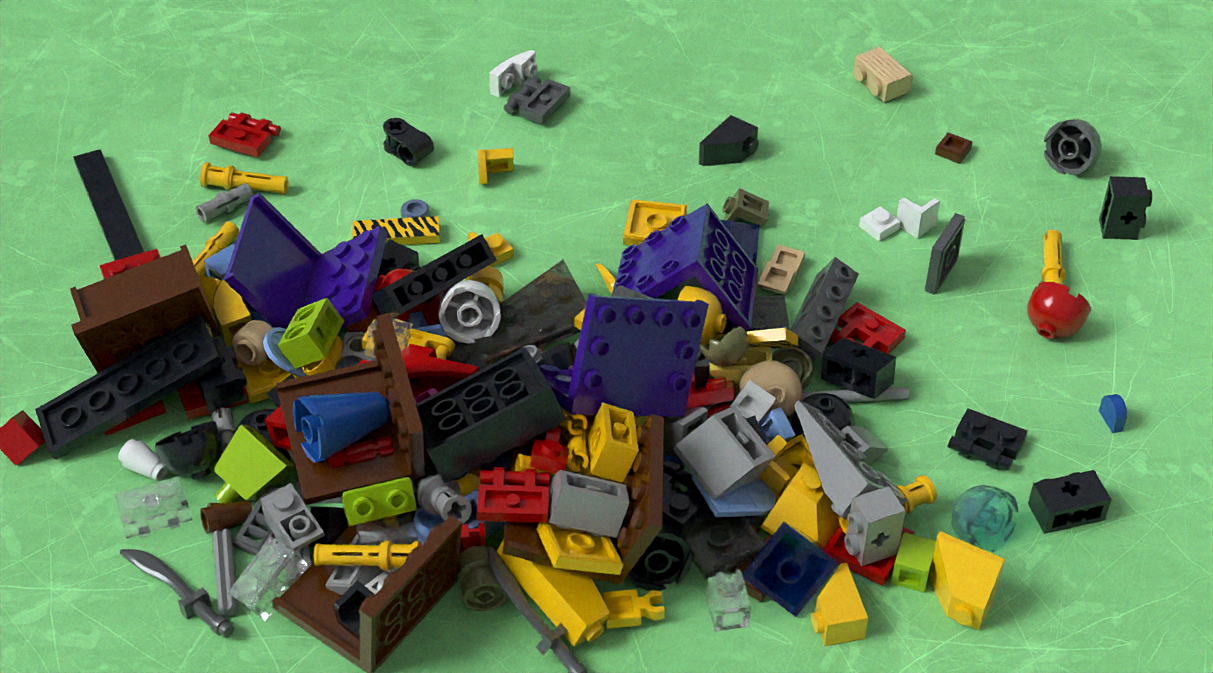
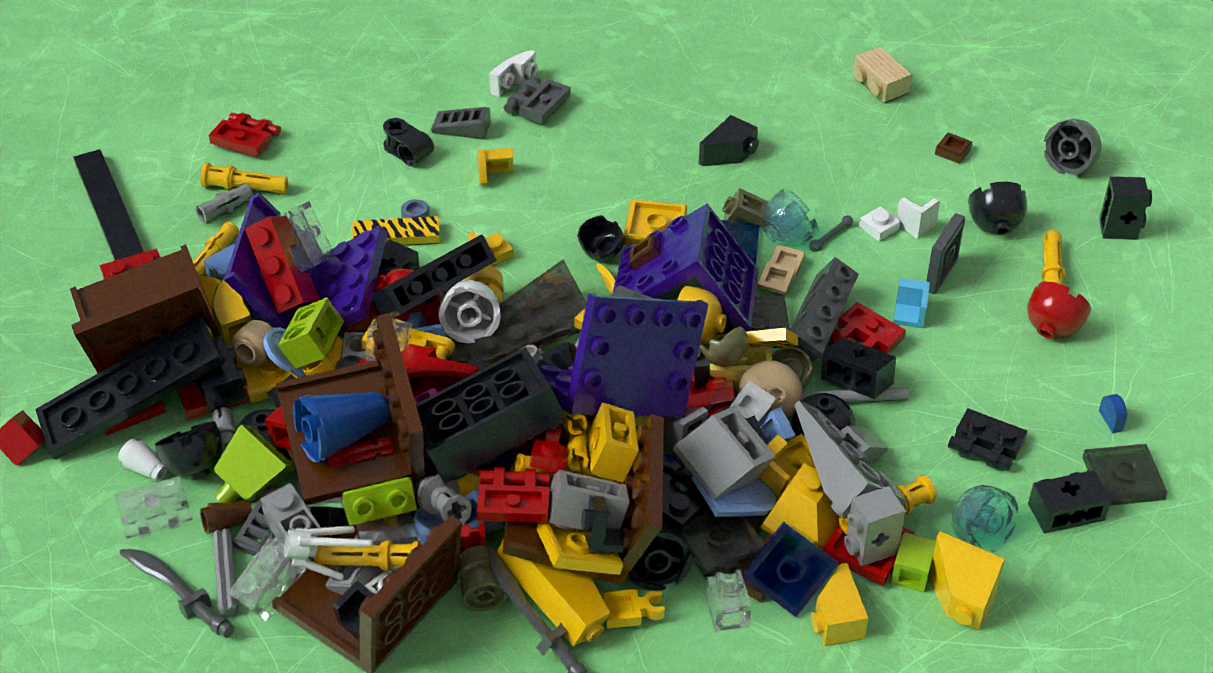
none -> red arch [244,216,320,314]
none -> clear brick [277,201,335,272]
none -> white plant [284,526,373,580]
none -> dark grey slope [431,107,491,139]
none -> black hair [577,215,625,261]
none -> black bracket [581,496,624,554]
none -> reddish brown tile [629,234,661,270]
none -> clear light blue cylinder [763,189,819,247]
none -> dark grey hinge [809,215,853,252]
none -> medium azure panel [893,278,930,328]
none -> black cylinder [968,181,1027,235]
none -> clear smoke tile [1082,444,1168,506]

